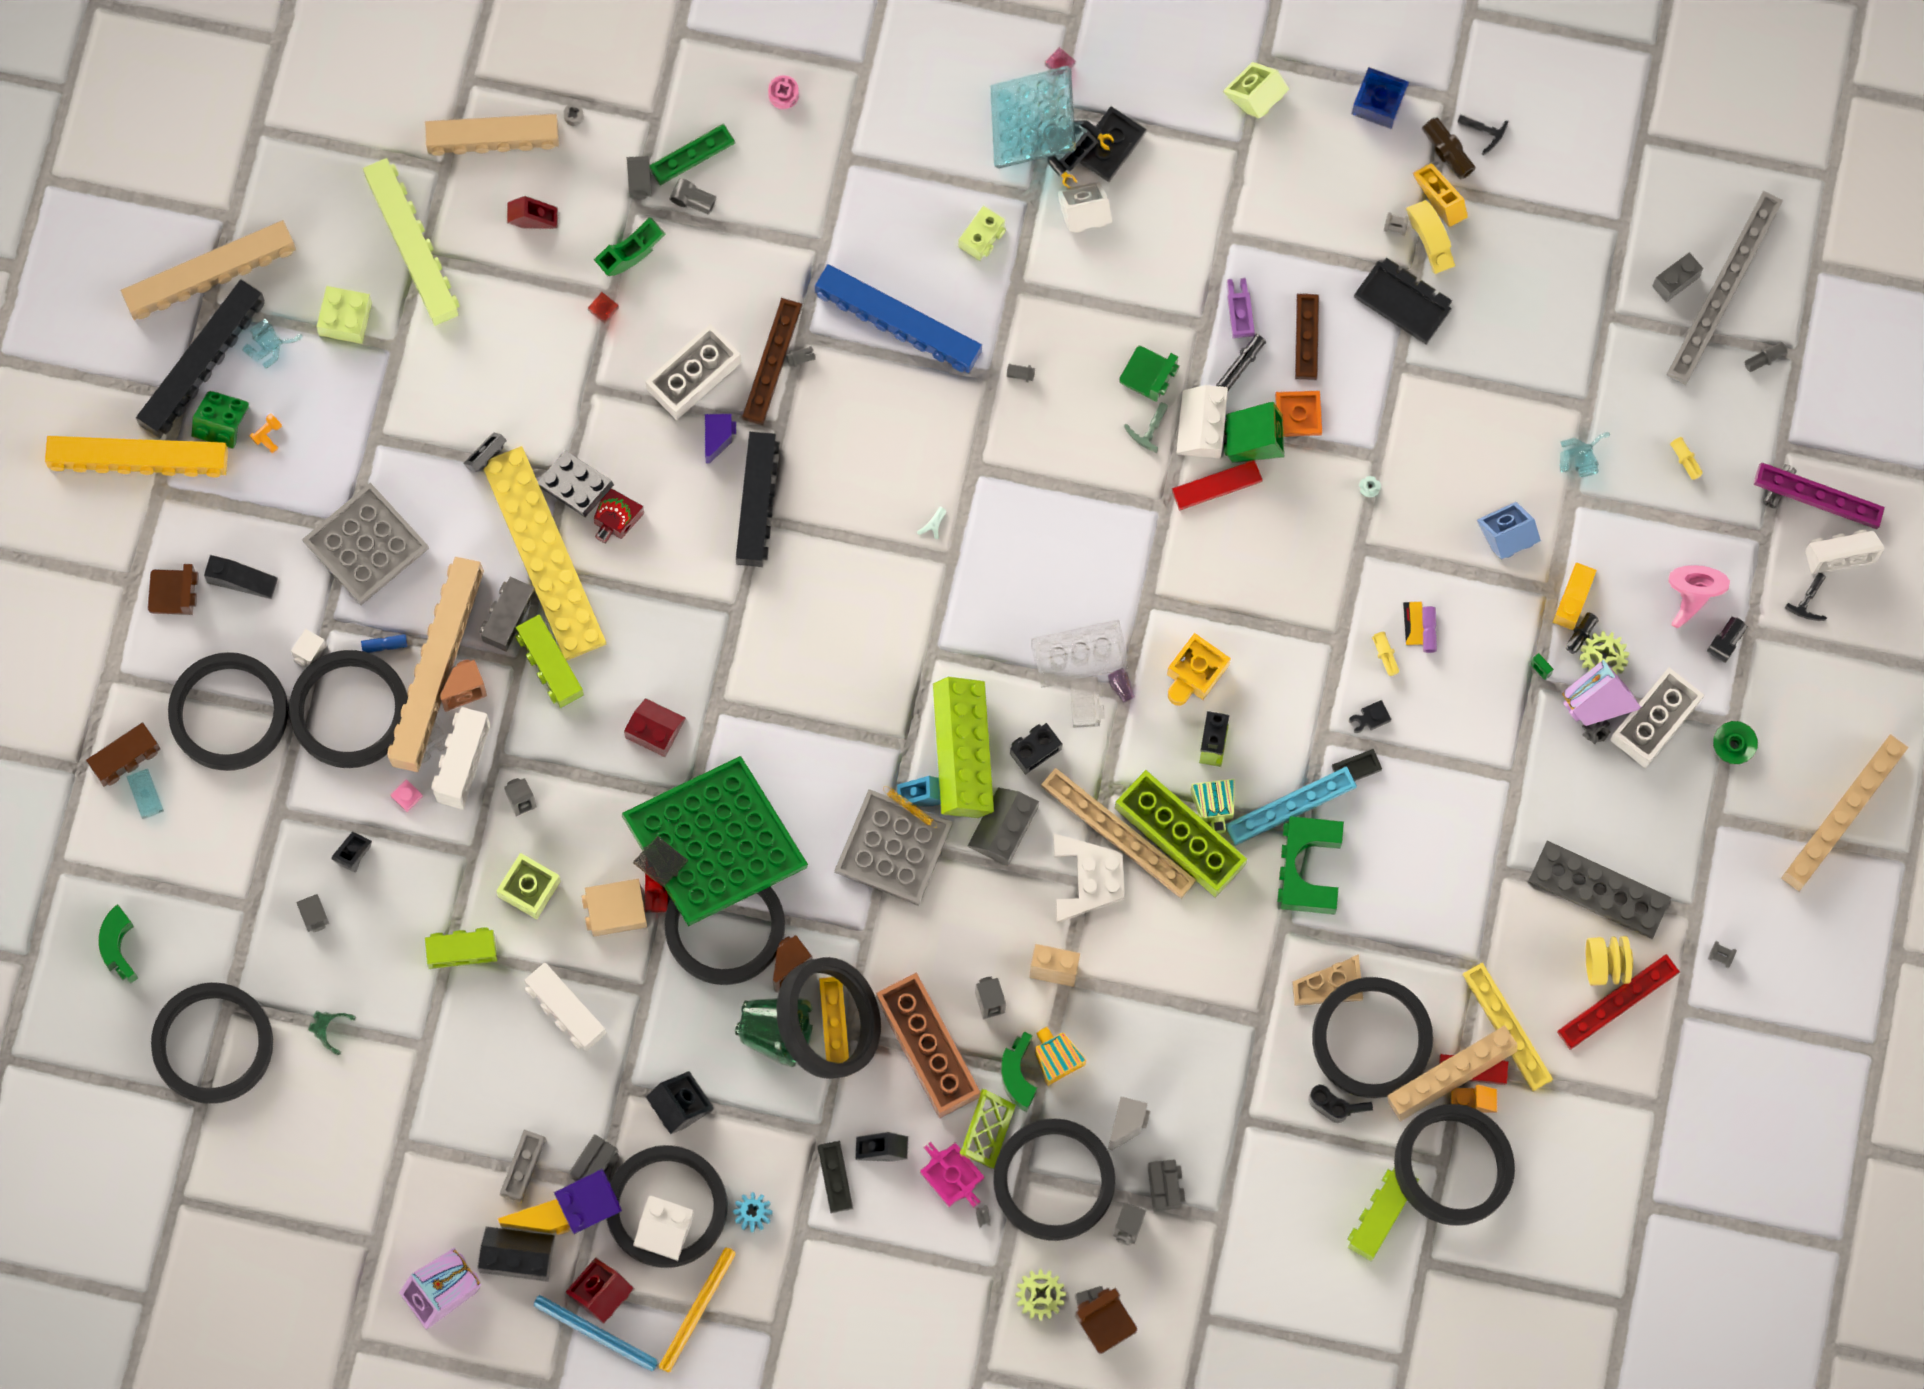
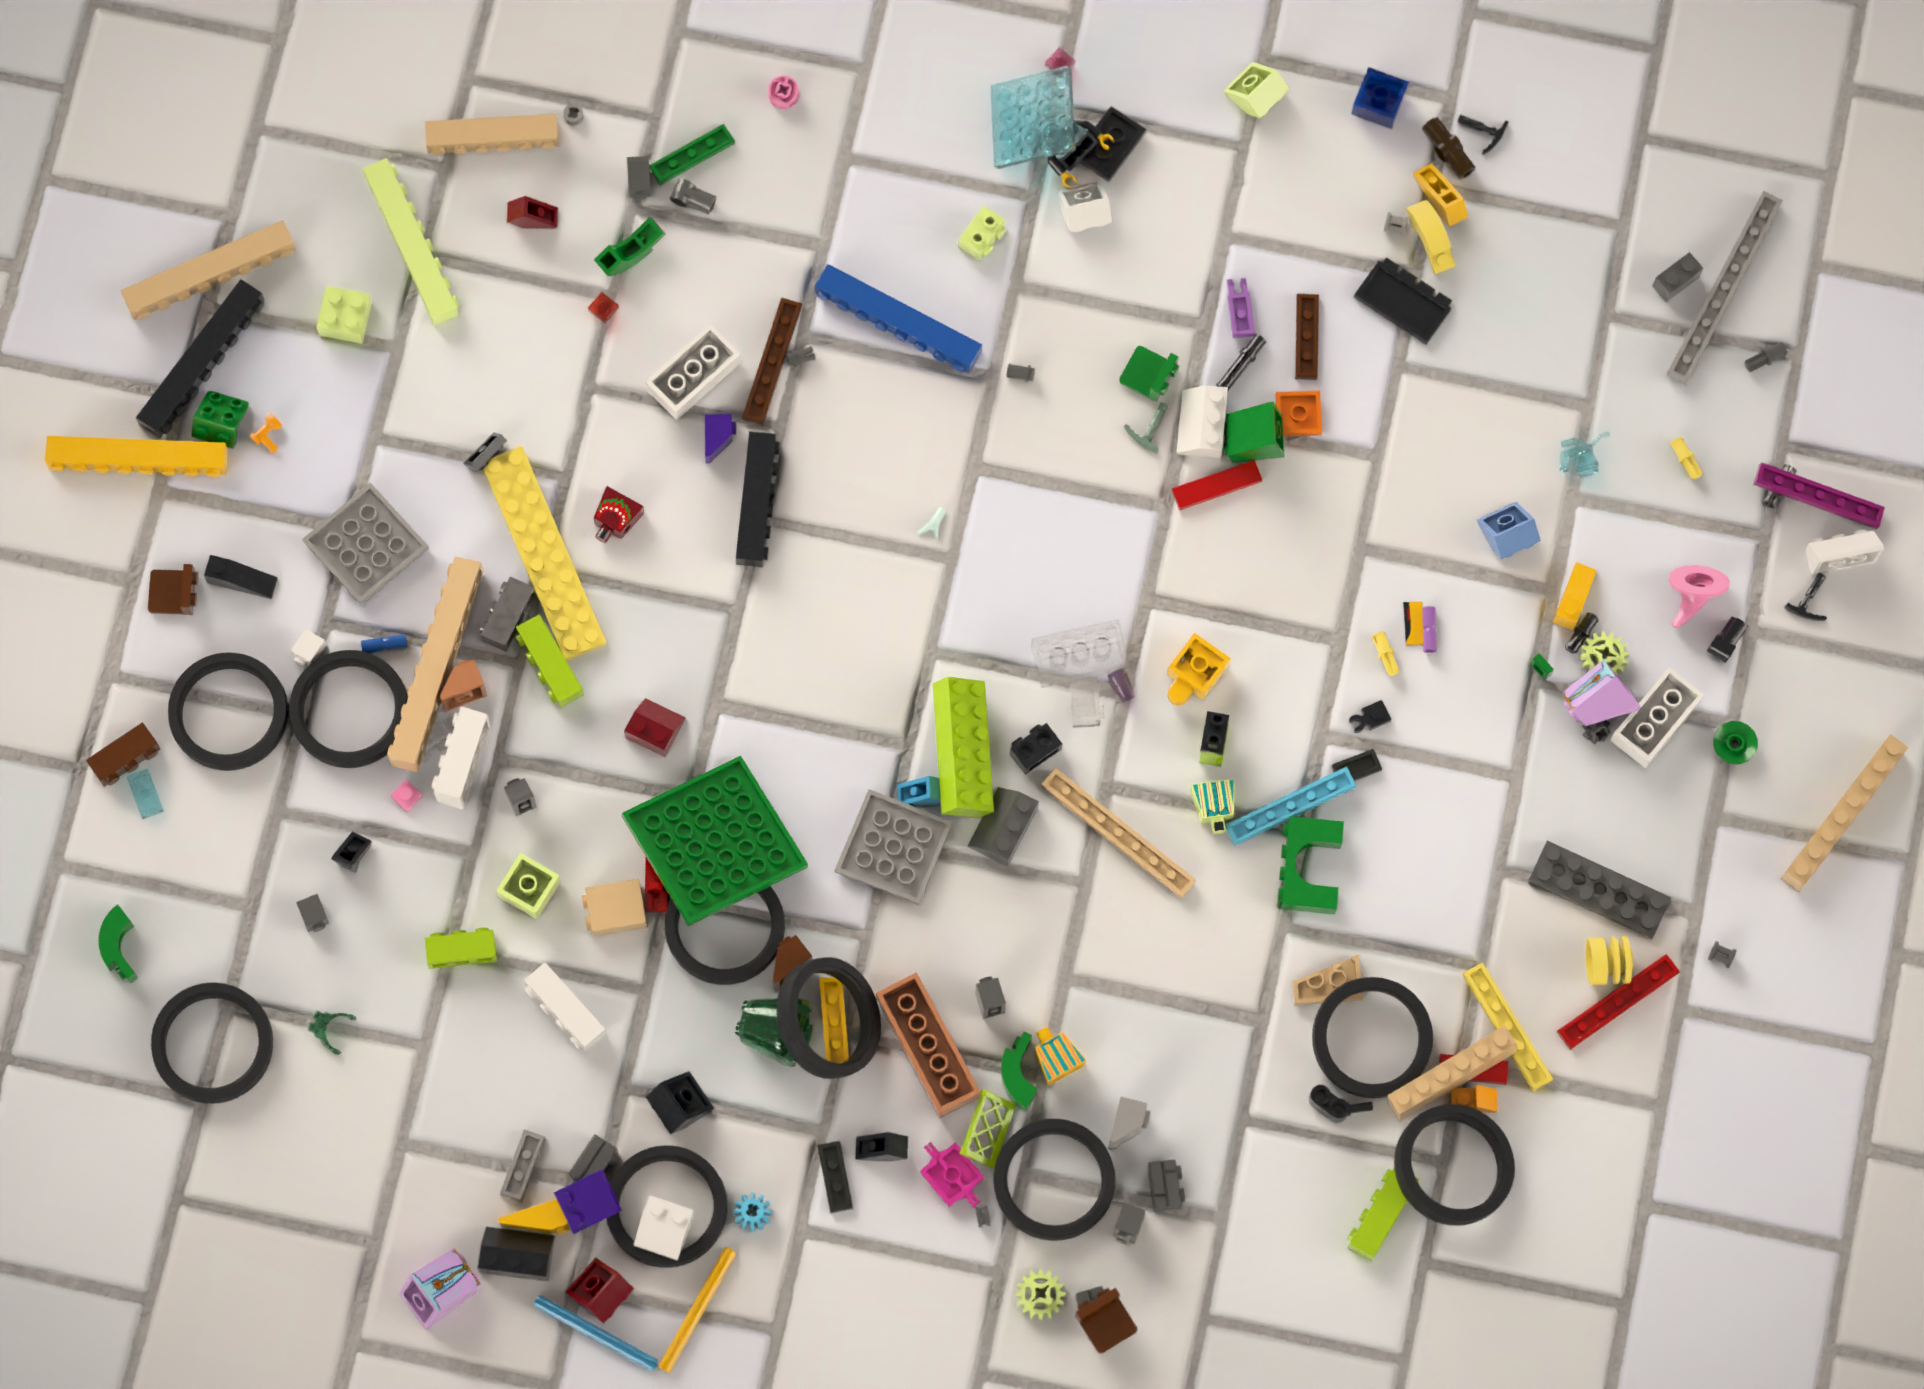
clear light blue piece [242,320,303,369] -> none
plate [538,450,614,517] -> none
clear smoke piece [633,836,688,887] -> none
yellow piece [883,786,937,828] -> none
tan brick [1029,944,1080,987] -> none
white wing [1053,833,1124,923] -> none
lime brick [1114,770,1247,898] -> none
light aqua plate [1359,476,1381,497] -> none

